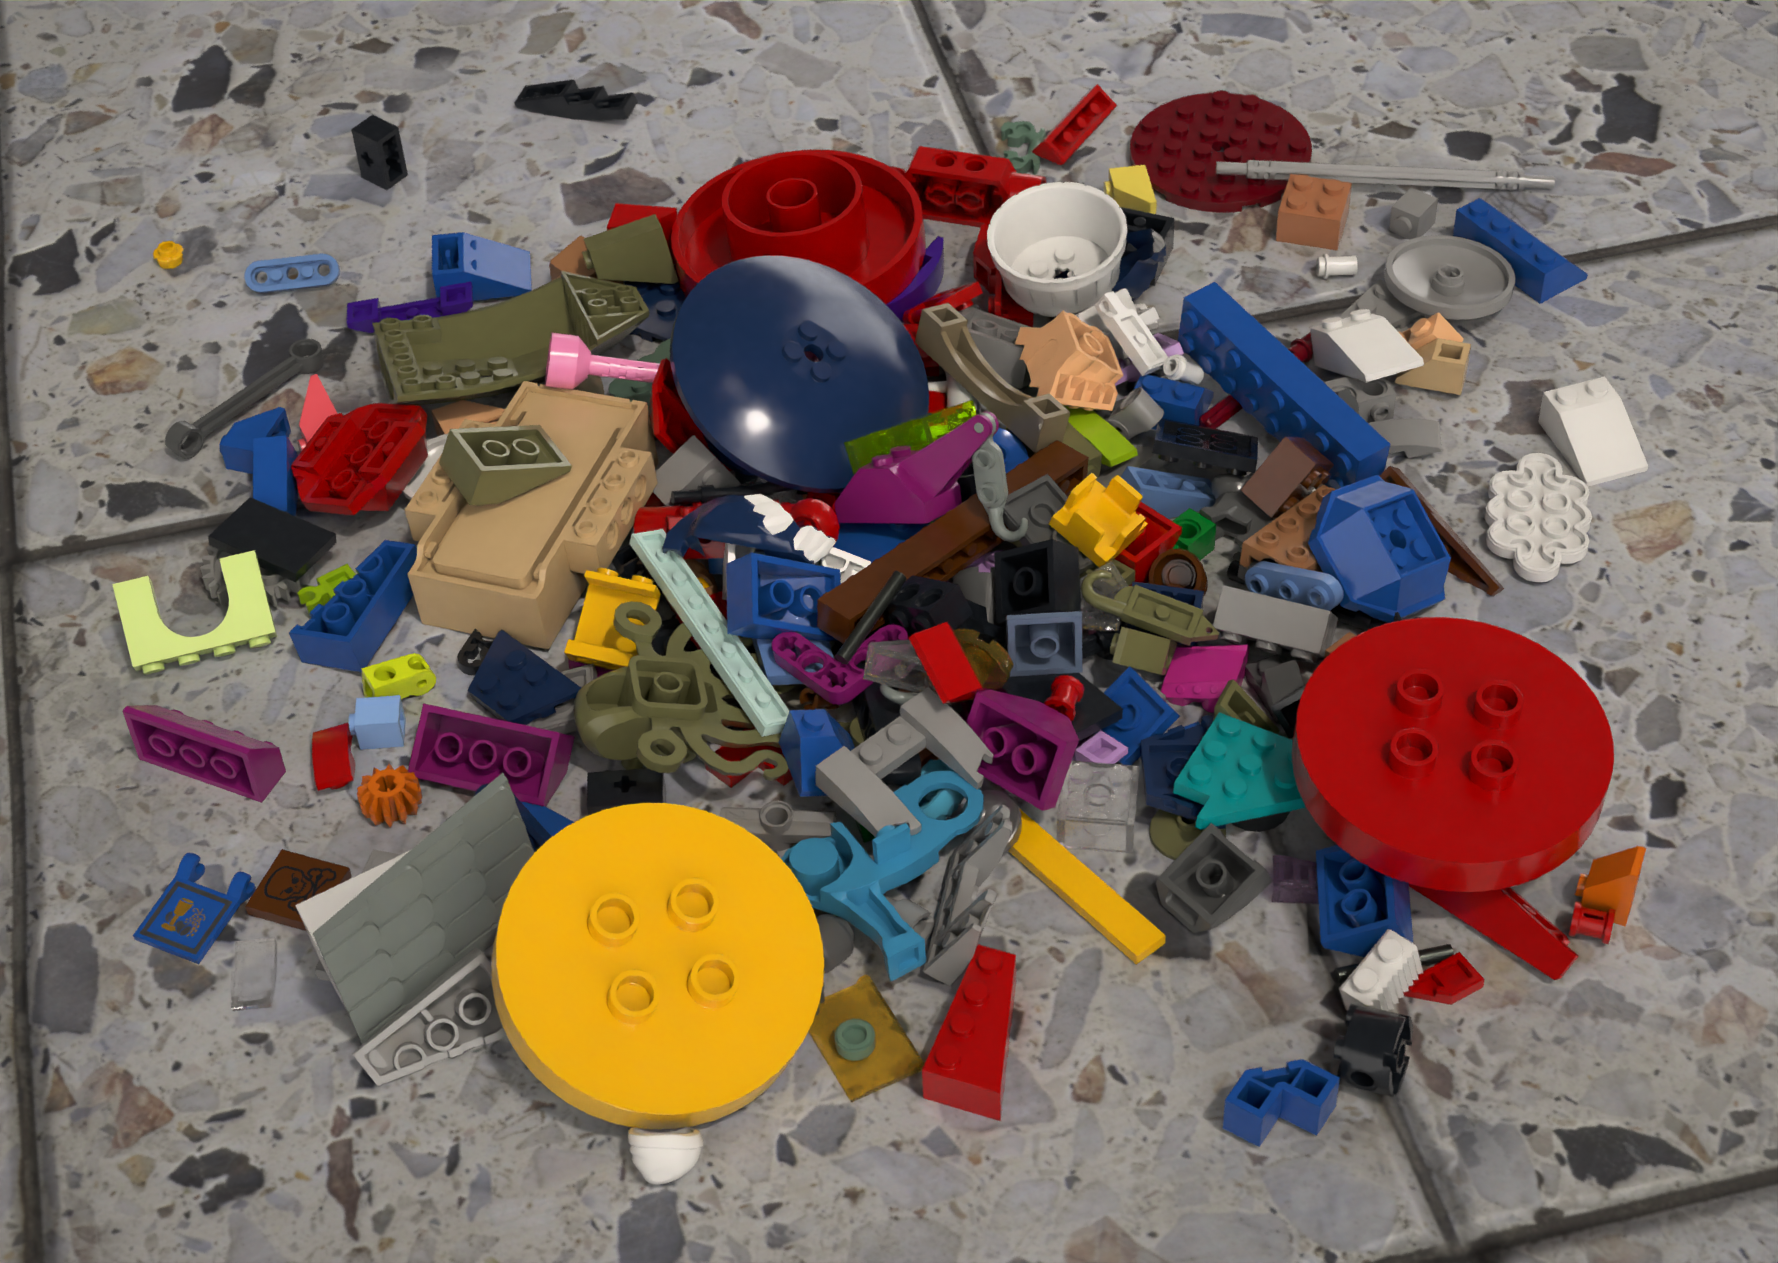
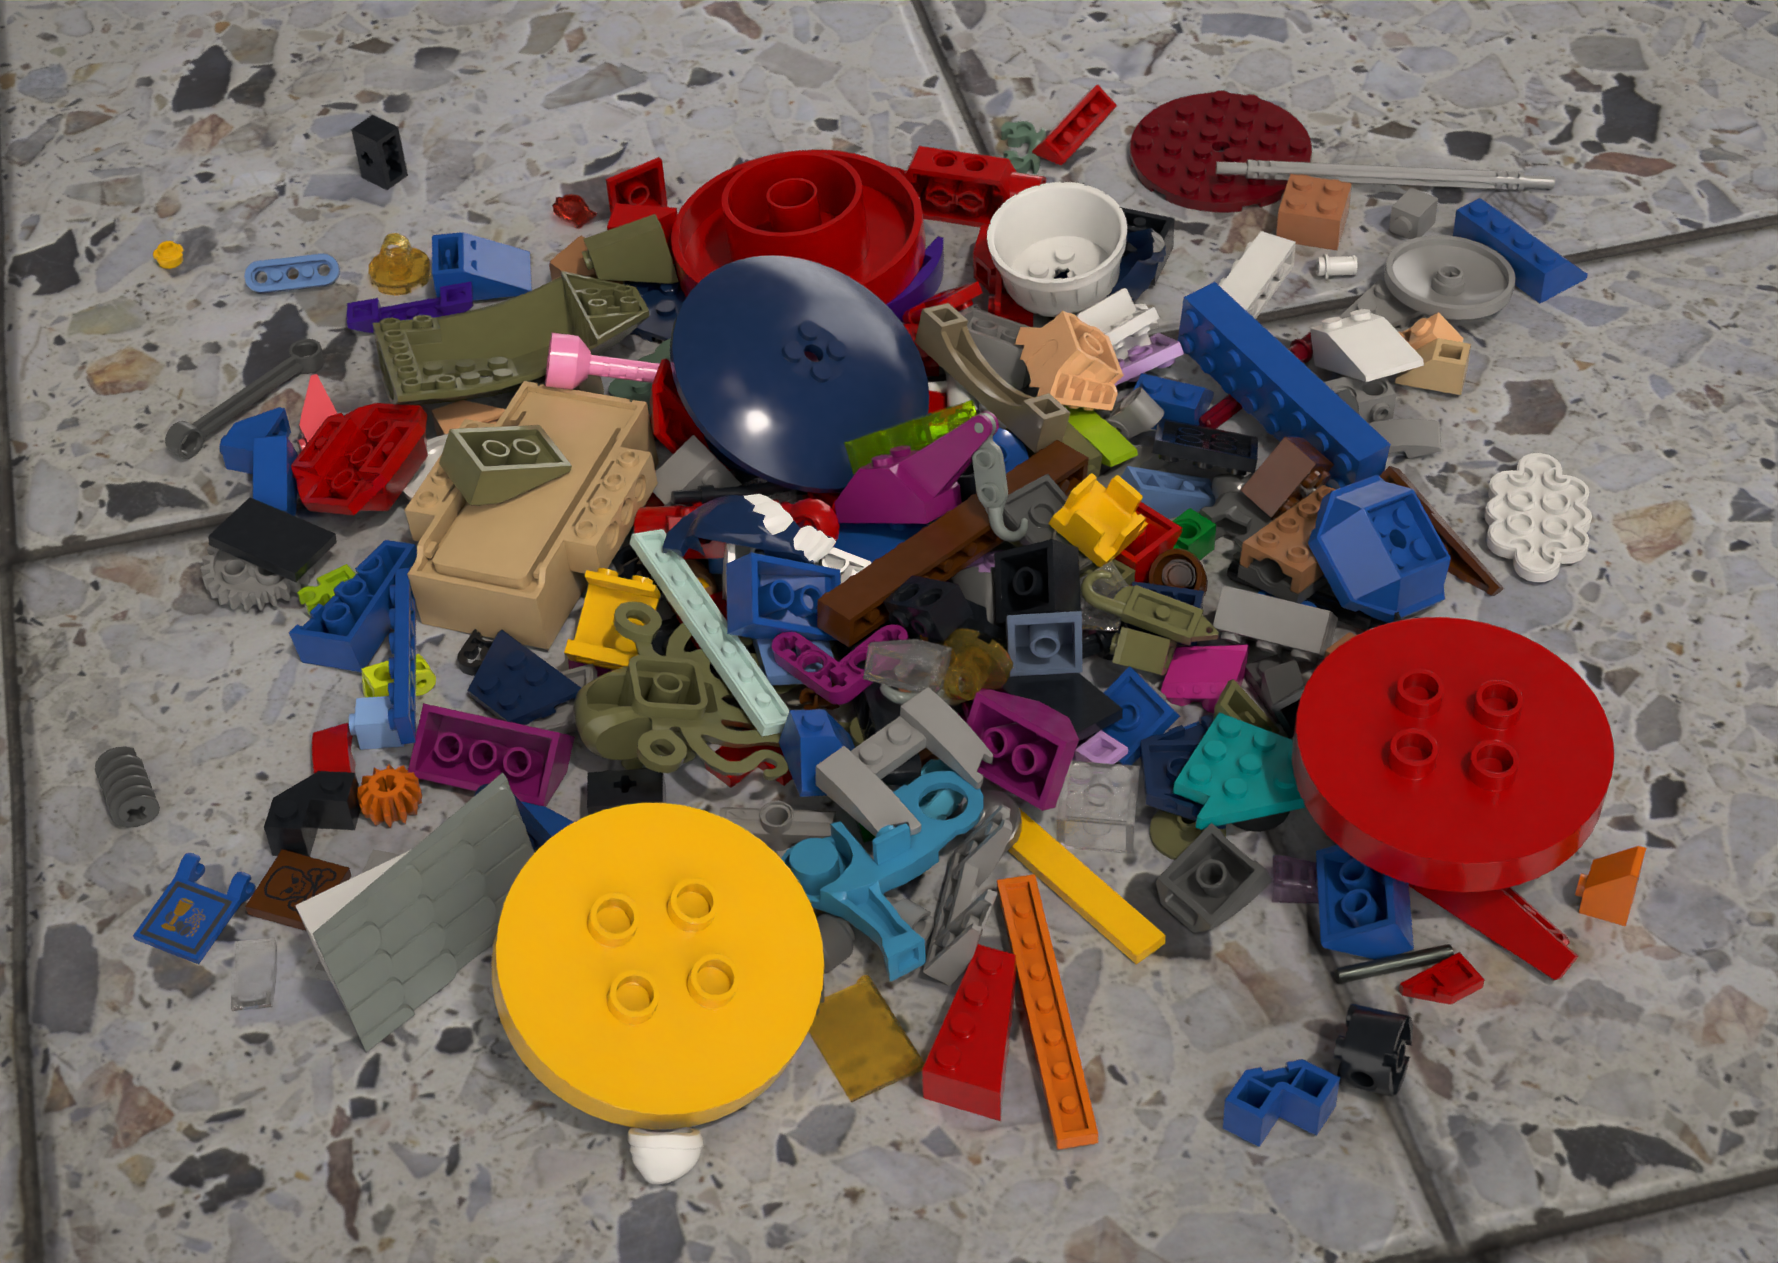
yellowish green arch [112,550,277,674] -> none
magenta slope [122,705,286,803] -> none
light grey wedge [352,947,506,1086] -> none
black slope [514,79,638,121] -> none
sand green tile [834,1019,876,1060] -> none
pearl dark grey bar [835,571,907,665] -> none
red slope [908,622,985,704] -> none
red bush [1044,675,1084,722] -> none
white hinge [1094,291,1168,376] -> none
light yellow slope [1104,165,1157,214] -> none
white pin [1163,354,1204,385] -> none
medium blue plate [1245,561,1343,611] -> none
white brick [1339,929,1423,1011] -> none
white slope [1538,376,1648,486] -> none
red bush [1568,901,1616,945] -> none
none -> dark grey piece [95,746,160,827]
none -> black brick [264,771,361,857]
none -> clear yellow tile [368,233,432,296]
none -> blue plate [388,568,416,745]
none -> clear red animal [552,194,598,229]
none -> red slope [606,157,668,214]
none -> orange plate [997,874,1099,1150]
none -> white brick [1219,231,1296,319]

